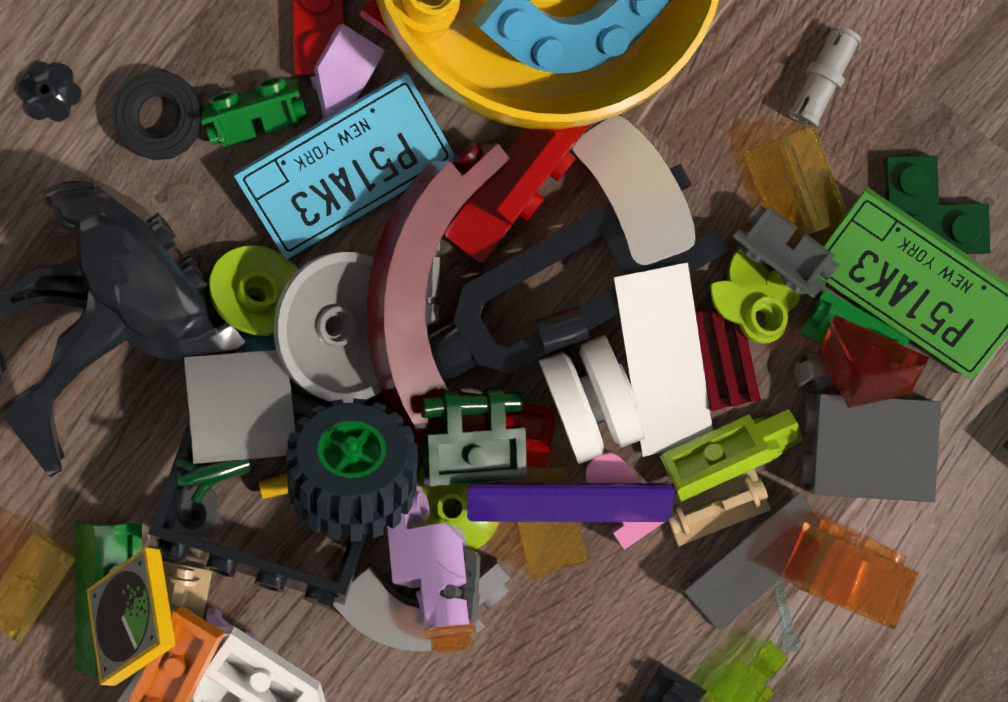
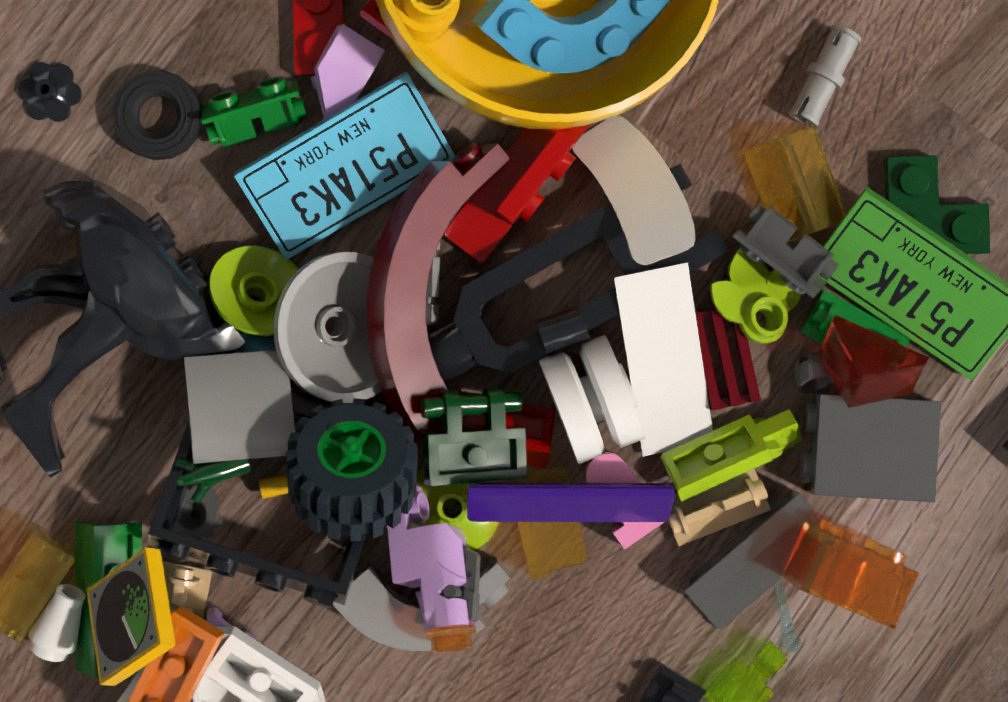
none -> white cone [28,584,86,662]

